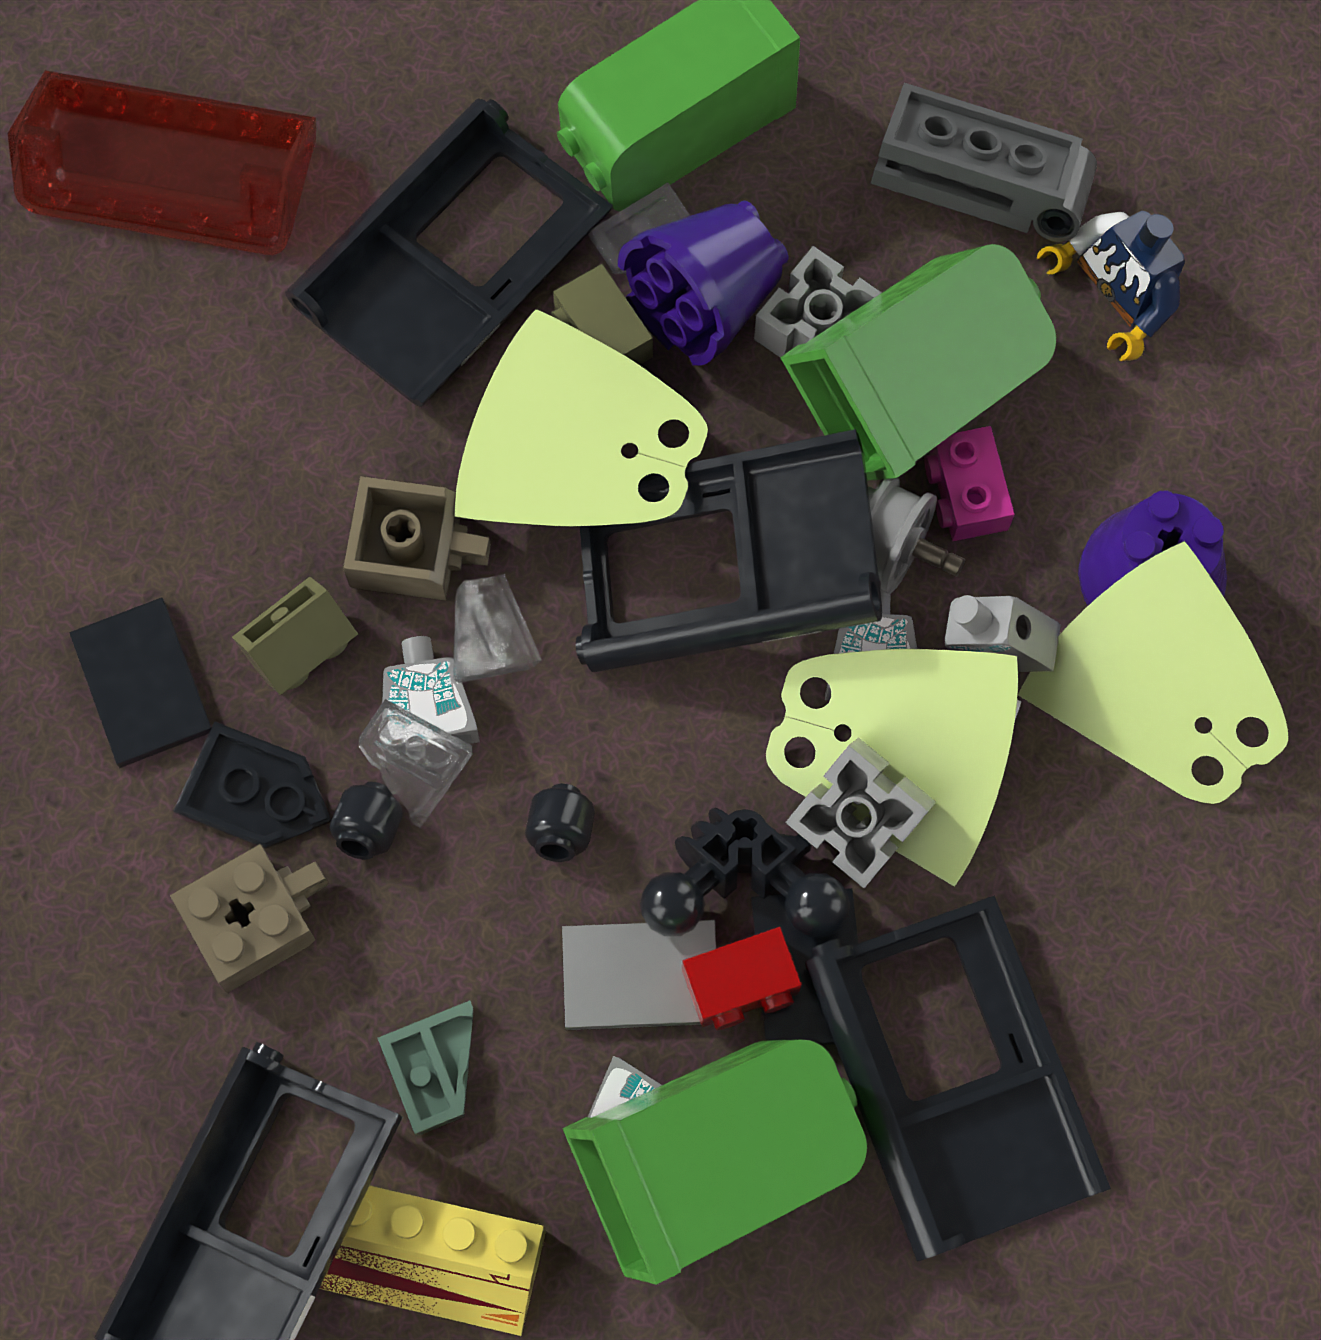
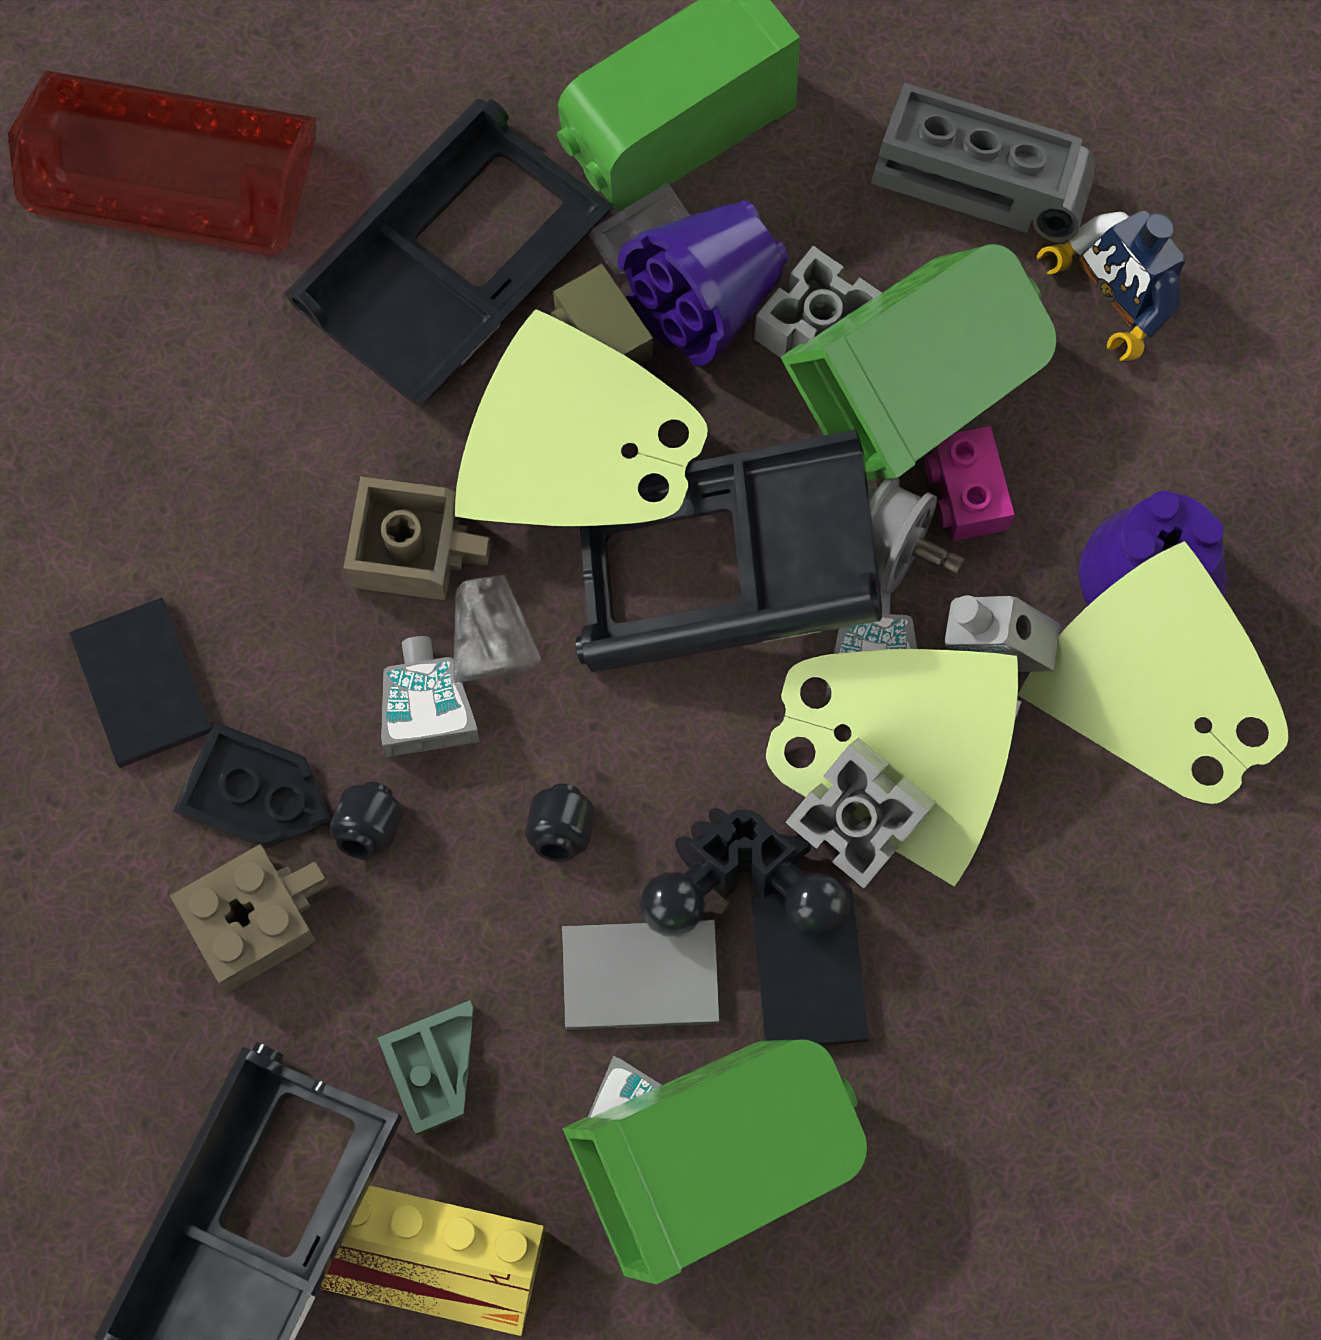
olive brick [232,577,358,695] -> none
clear wing [359,699,473,828] -> none
red brick [682,927,801,1030] -> none
black piece [805,895,1111,1262] -> none

